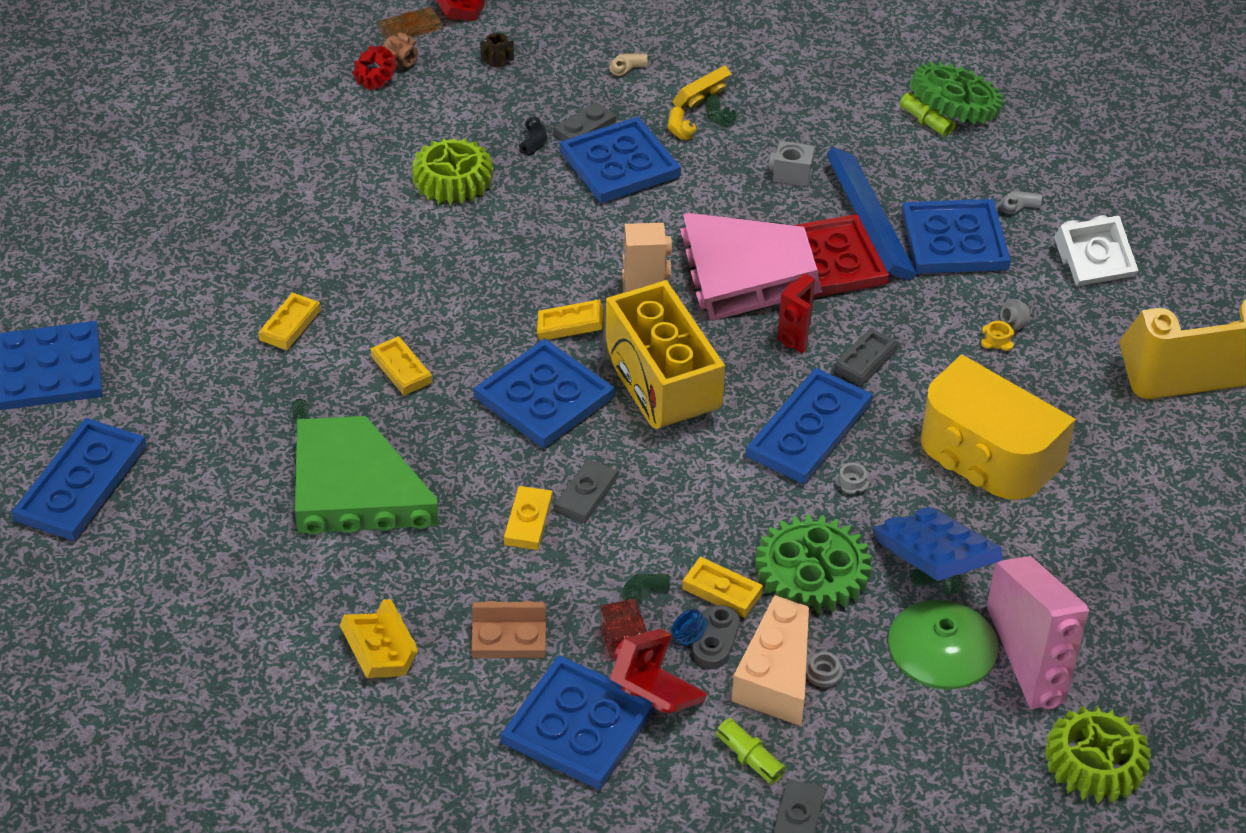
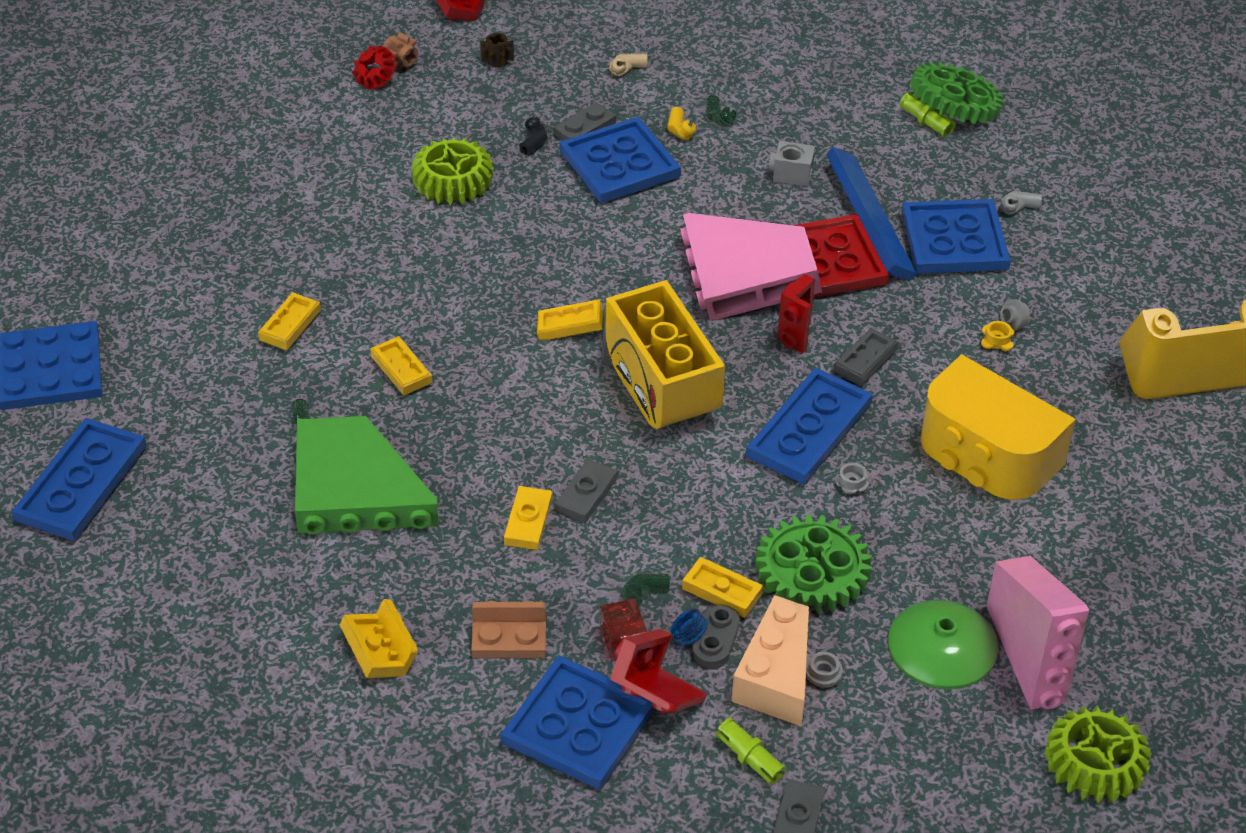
clear orange plate [379,7,442,39] -> none
blue plate [473,338,615,449] -> none
light nougat wedge [622,223,672,293] -> none
yellow plate [672,65,732,108] -> none
blue plate [872,507,1003,581] -> none
clear green arm [910,569,963,595] -> none
white plate [1054,215,1138,287] -> none

